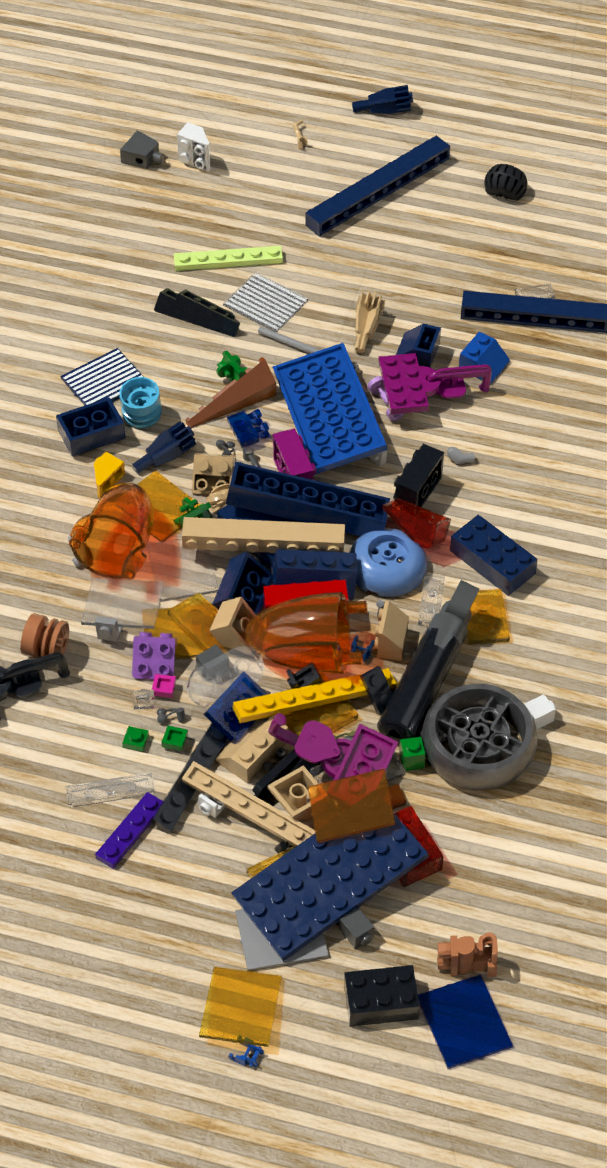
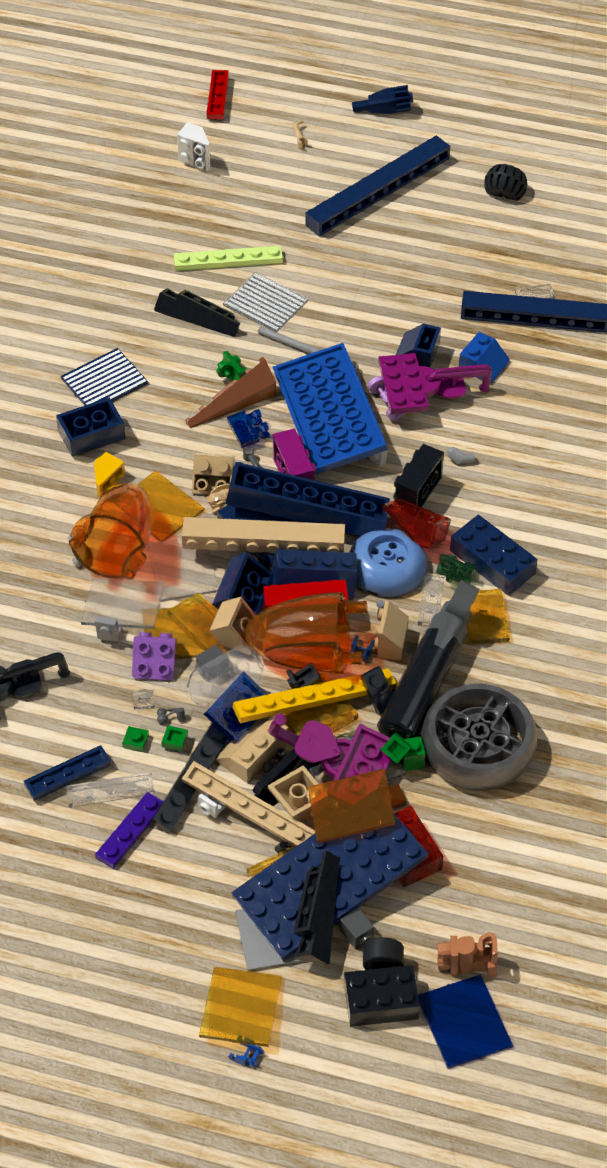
nougat wheel [20,613,70,659] -> none
medium azure wheel [119,377,162,428] -> none
dark grey torso [120,131,164,169] -> none
dark blue piece [131,421,197,474] -> none
dark pink plate [151,674,176,698] -> none
green hips [173,497,212,529] -> none
dark grey piece [215,440,235,455] -> none
tan piece [355,291,385,354] -> none
white brick [524,694,556,730] -> none
none -> dark blue plate [24,745,111,801]
none -> red plate [206,70,229,120]
none -> black wedge [293,850,339,965]
none -> black tyre [363,937,404,970]
none -> green plate [381,732,412,763]
none -> clear green hips [436,554,475,584]

